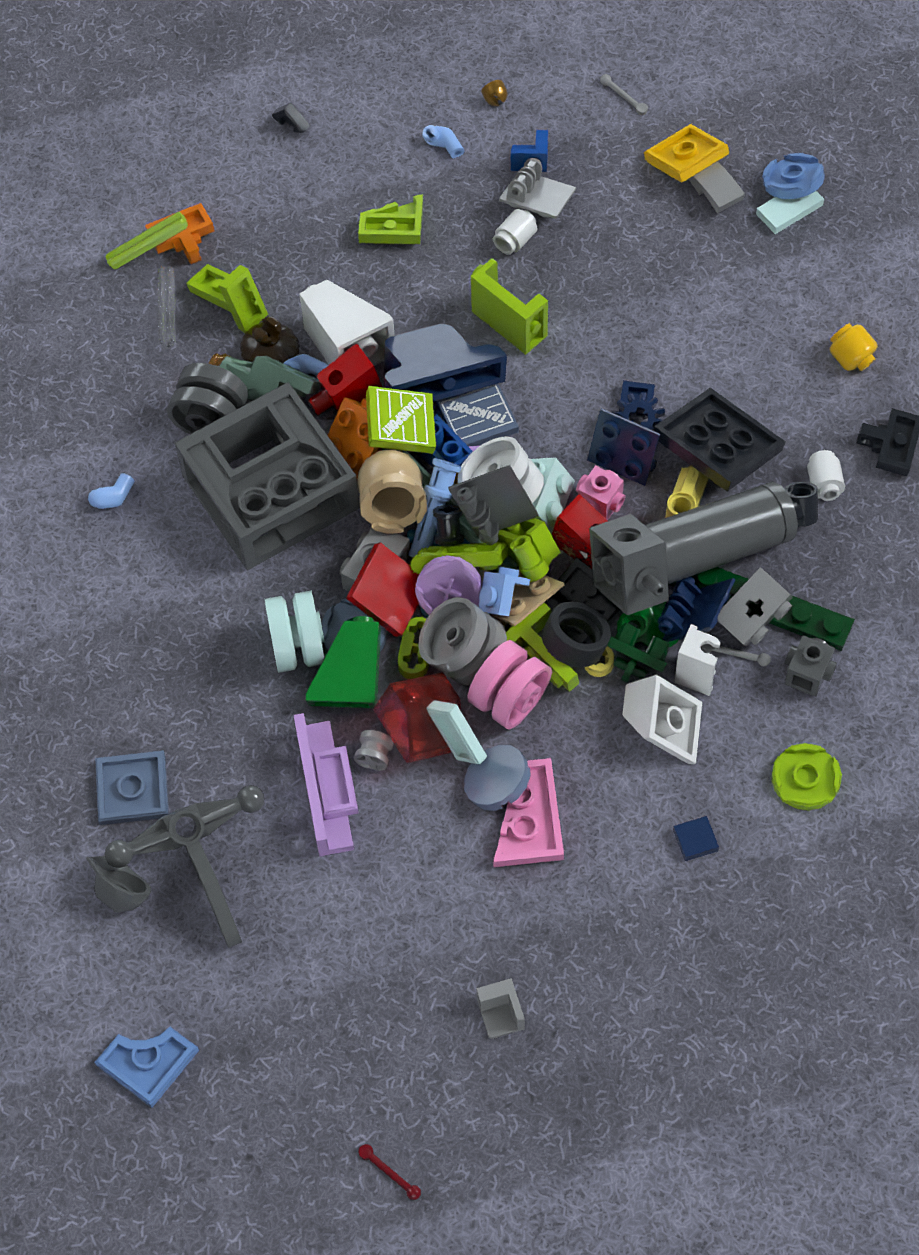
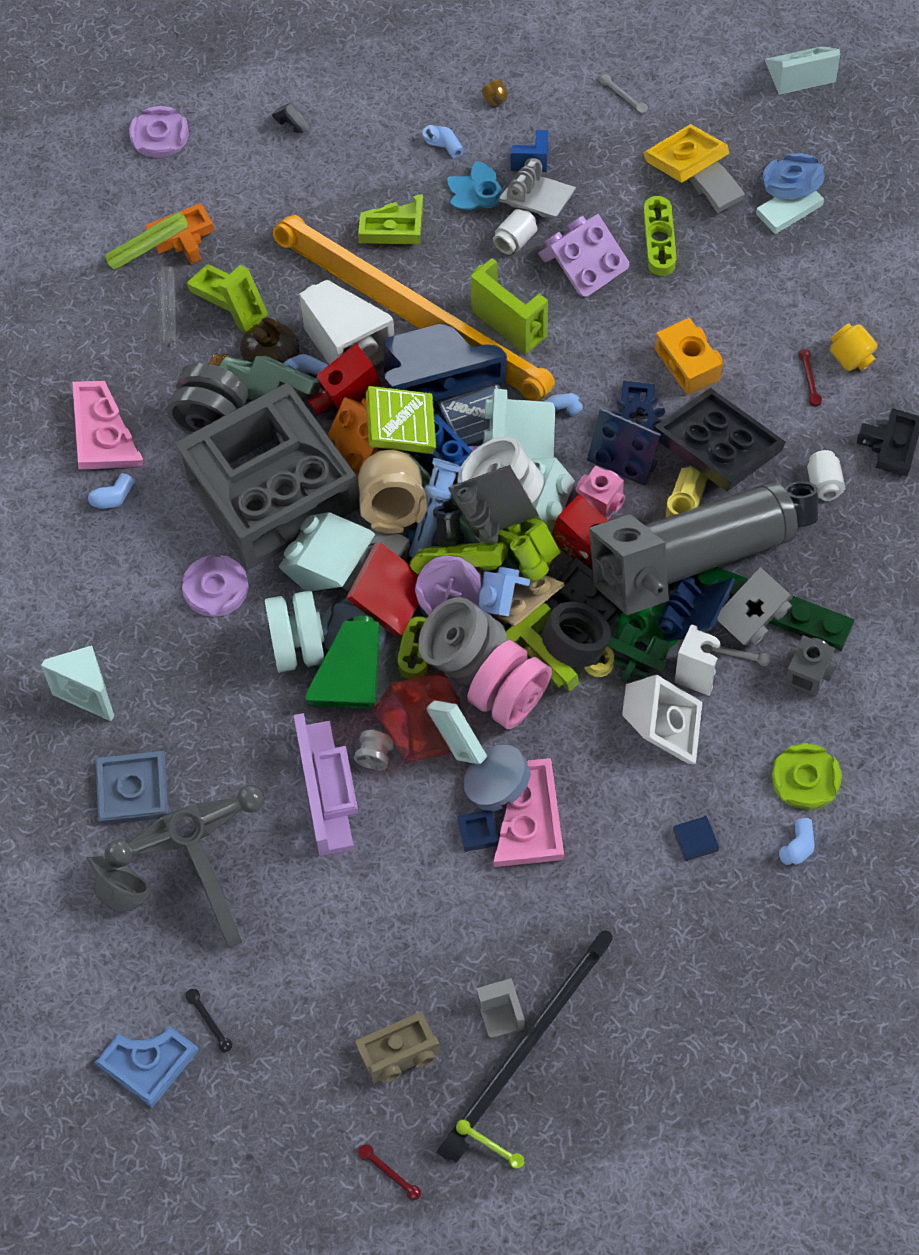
none -> light aqua slope [41,645,114,721]
none -> bright pink wing [72,381,144,470]
none -> lavender tile [129,106,189,158]
none -> lavender tile [182,555,249,617]
none -> black hinge [186,989,233,1052]
none -> light orange piece [273,215,555,401]
none -> light aqua slope [279,512,375,591]
none -> dark tan bracket [355,1011,440,1084]
none -> black hinge [437,930,613,1163]
none -> dark azure plate [447,161,503,210]
none -> lime hinge [456,1120,524,1169]
none -> dark blue tile [457,810,499,852]
none -> light aqua bracket [483,389,555,459]
none -> lavender bracket [538,214,629,297]
none -> light blue arm [543,393,583,416]
none -> lime beam [643,196,676,276]
none -> light orange brick [655,317,723,396]
none -> light aqua slope [765,47,840,95]
none -> light blue arm [779,818,815,865]
none -> dark red hinge [798,349,822,407]

